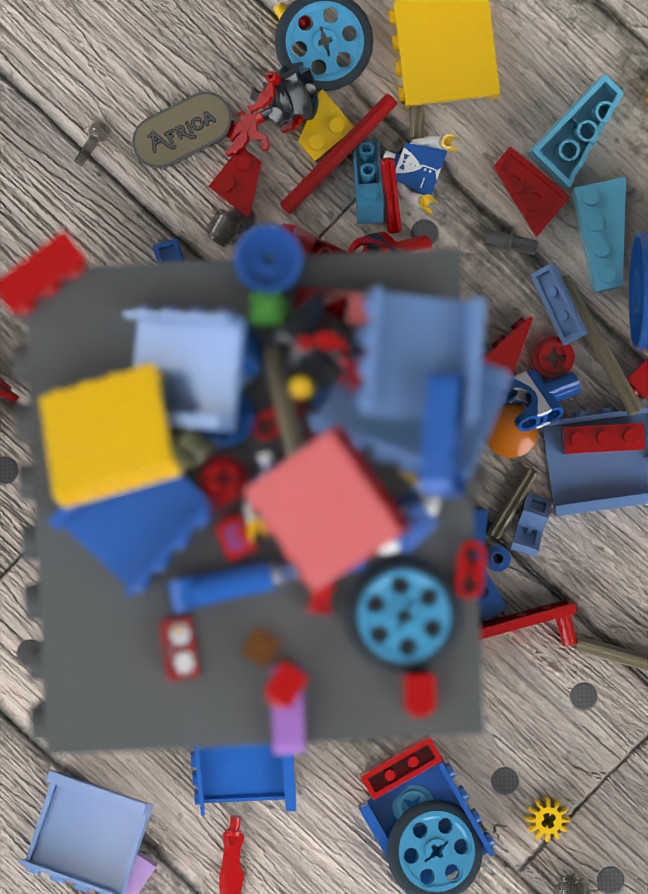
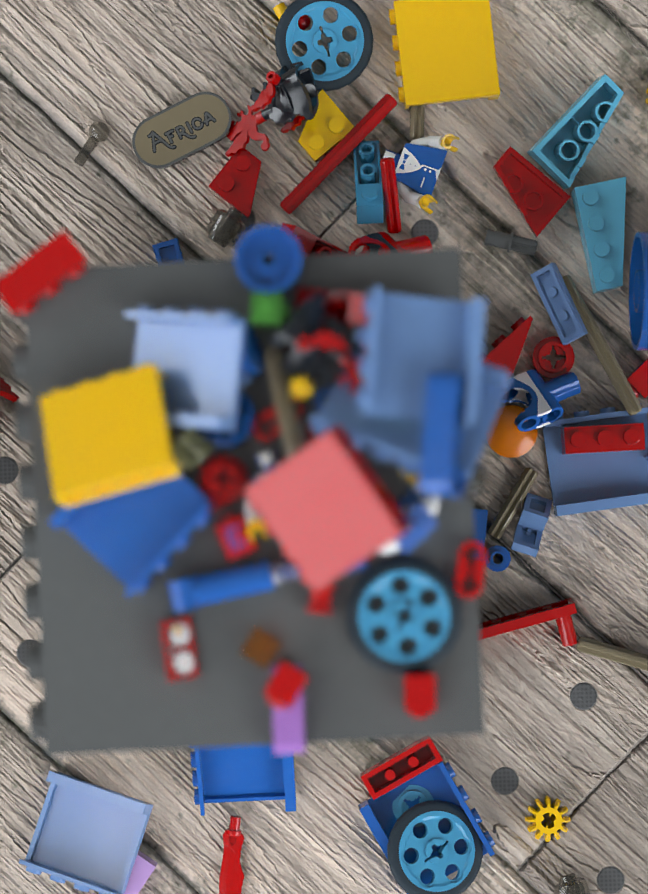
blue plate [478,569,508,621] -> none

